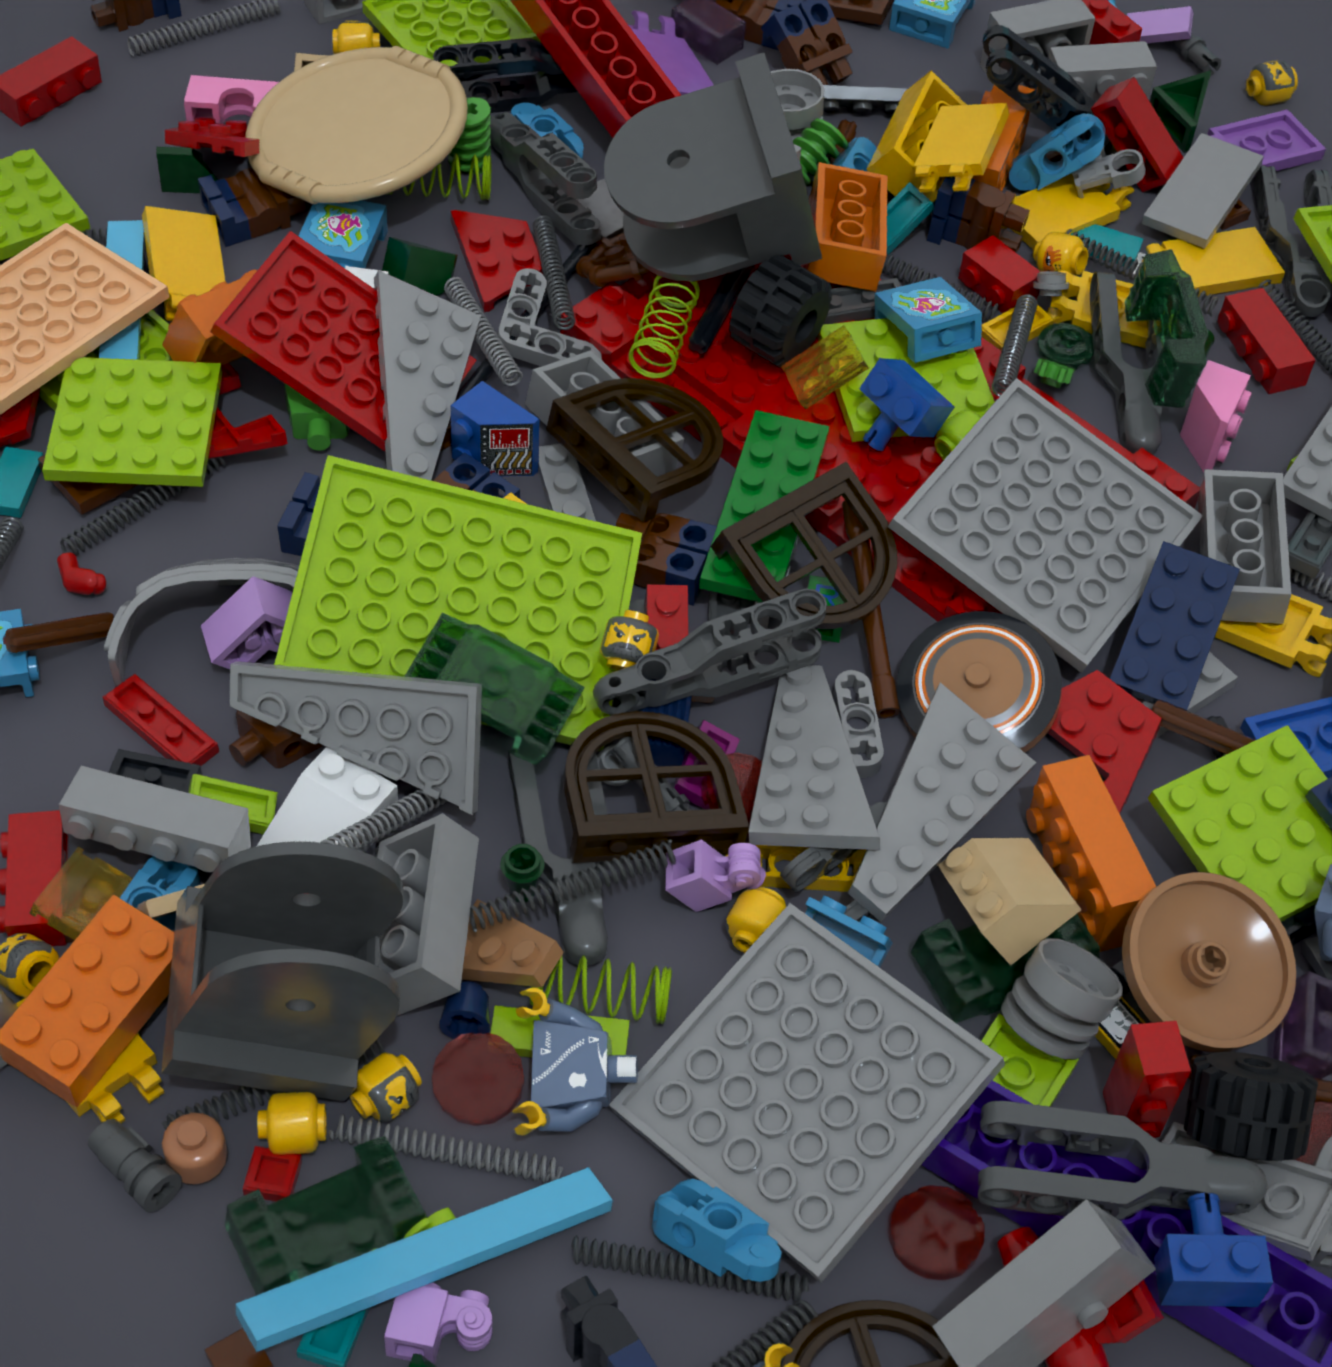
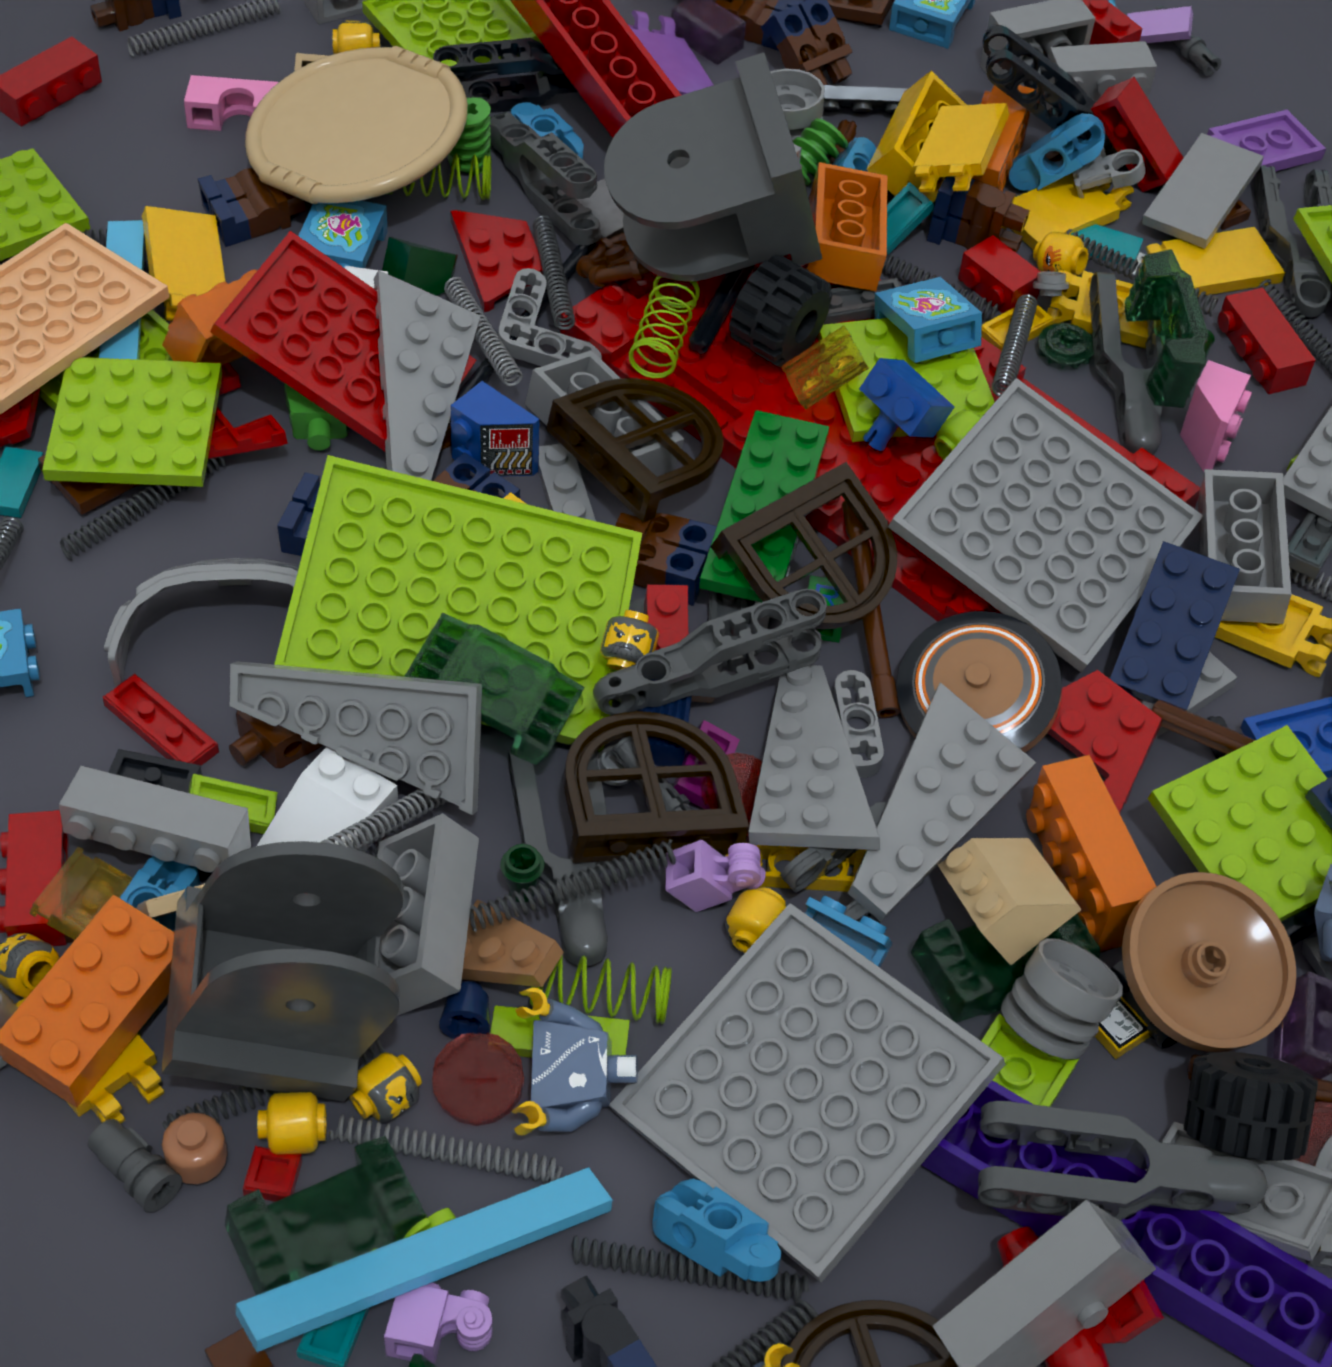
reddish brown axle [3,612,114,653] -> none
red arm [57,553,107,595] -> none
dark green slope [156,146,219,194] -> none
red wing [165,118,259,157] -> none
lavender brick [201,576,293,669] -> none
clear red tile [889,1185,984,1281] -> none
bright green plate [1034,358,1075,388] -> none
red brick [1102,1021,1191,1138] -> none
dark green slope [1150,70,1212,153] -> none
blue brick [1154,1193,1273,1307] -> none
yellow head [1246,60,1298,106] -> none

